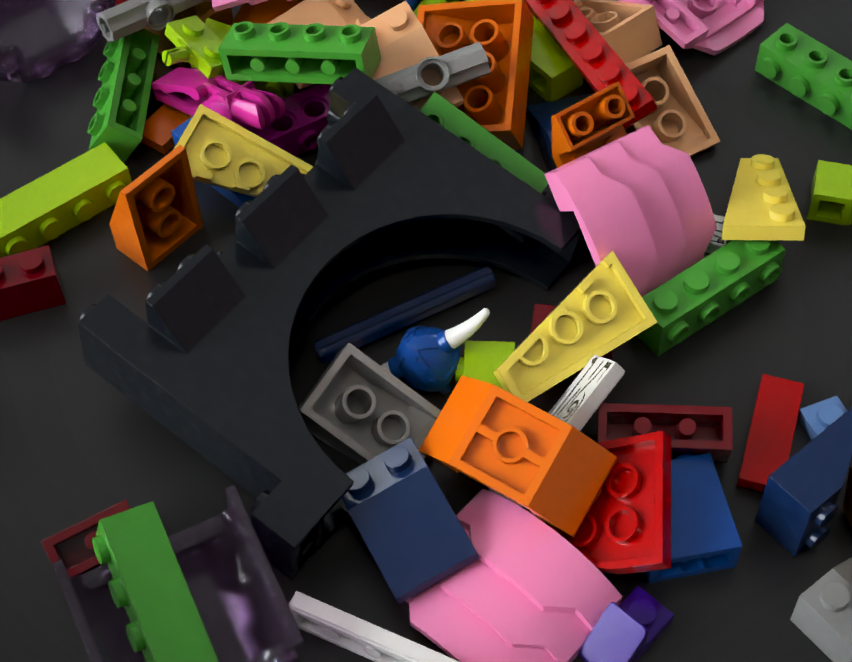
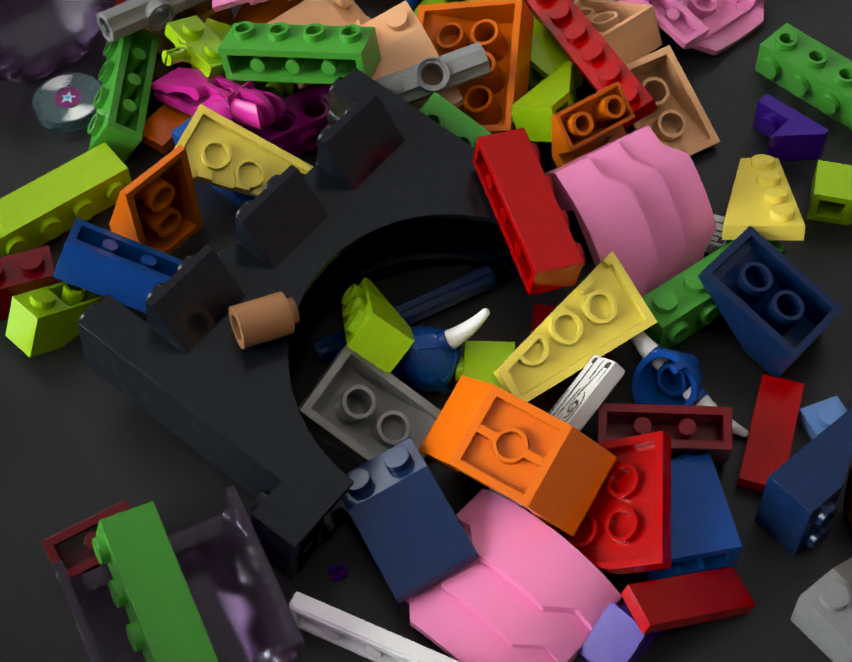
none -> lime slope [5,281,105,358]
none -> clear light blue tile [32,73,101,132]
none -> blue brick [52,218,183,314]
none -> medium nougat brick [229,291,300,349]
none -> dark purple piece [328,565,348,583]
none -> lime slope [340,277,415,374]
none -> red brick [472,128,585,296]
none -> lime slope [511,61,577,142]
none -> red tile [621,566,756,634]
none -> blue helmet [631,331,749,438]
none -> dark blue slope [698,226,844,377]
none -> dark purple slope [753,94,829,161]

